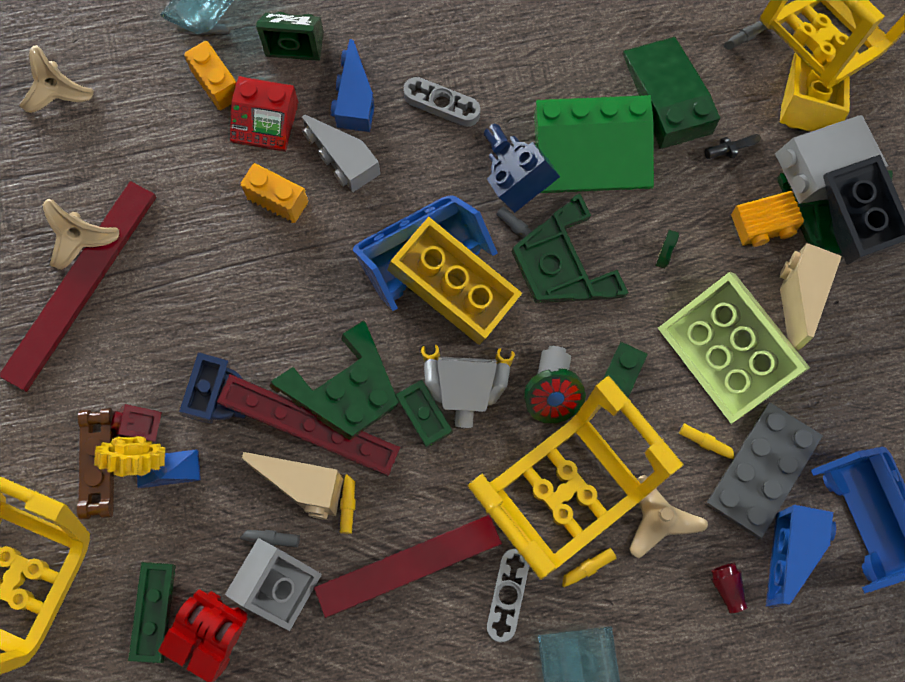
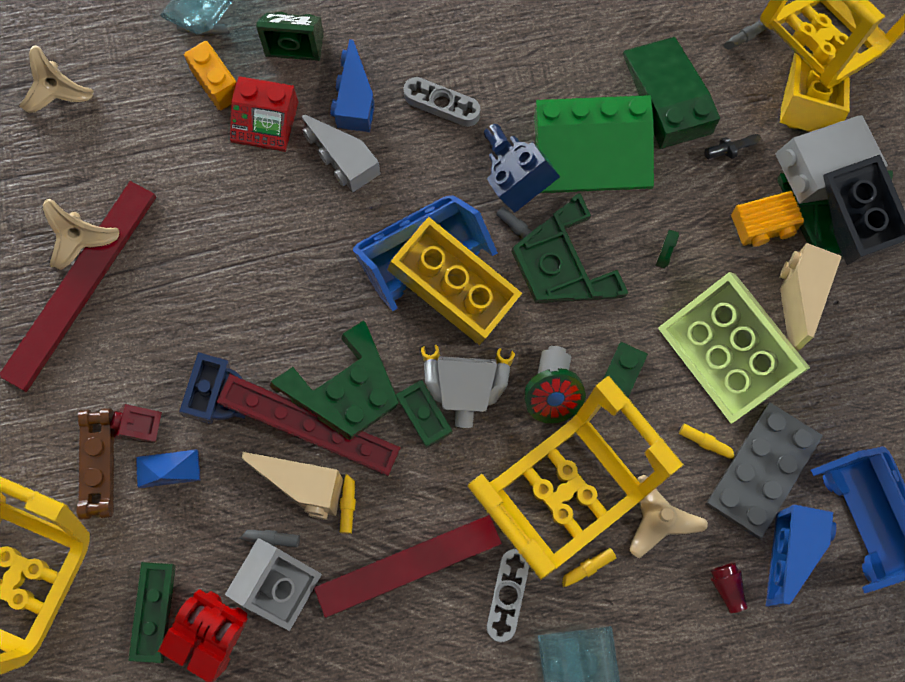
yellow gear [94,436,165,477] -> none
light orange brick [241,163,308,223] -> none

